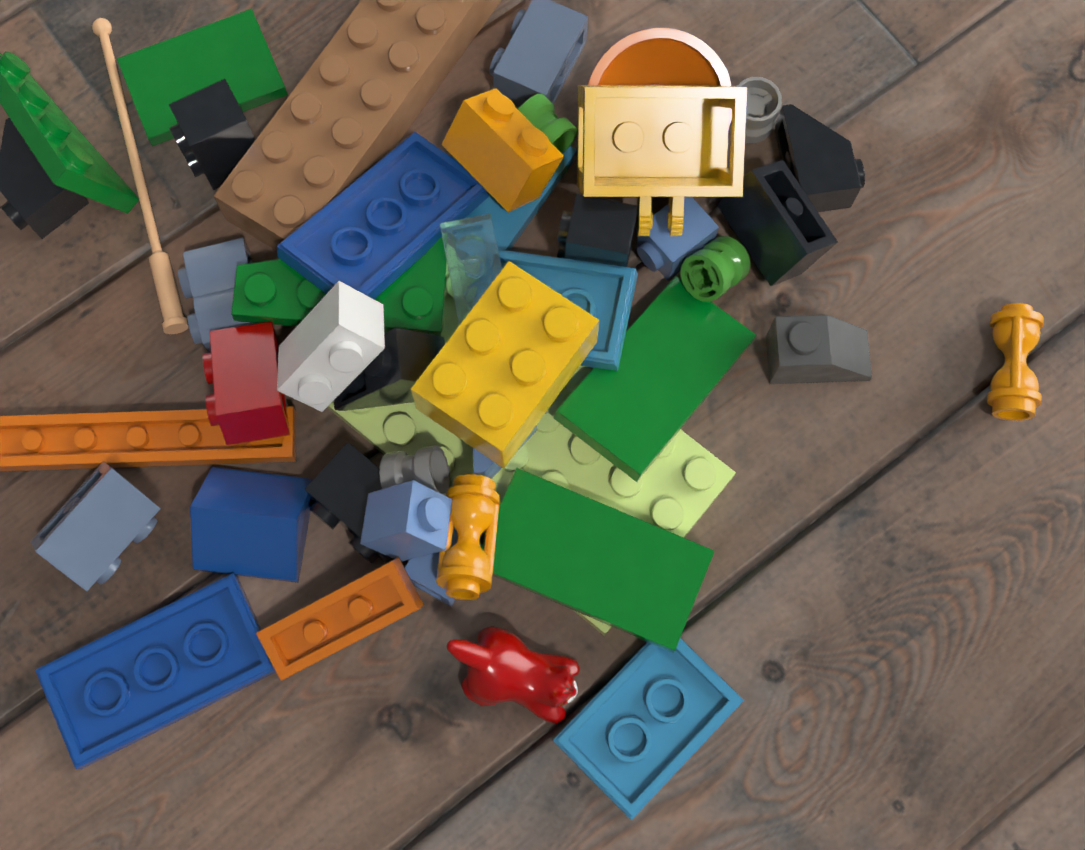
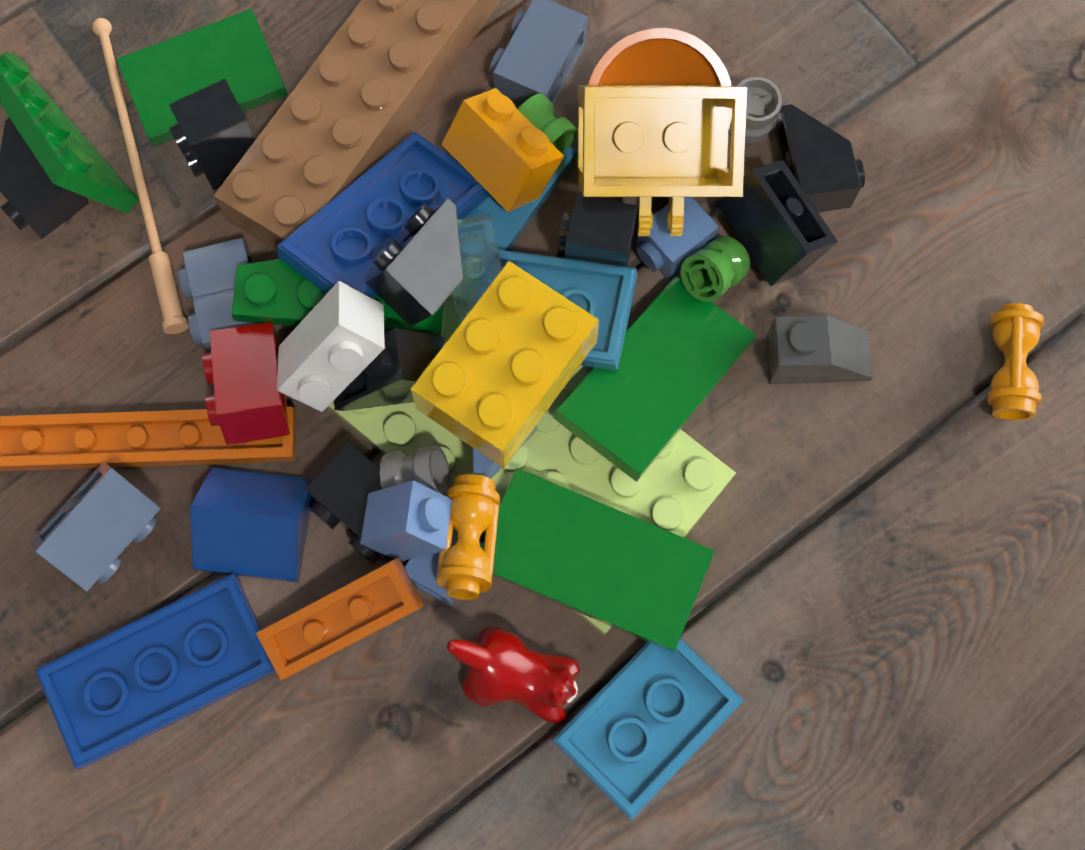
none -> slope [365,198,463,327]

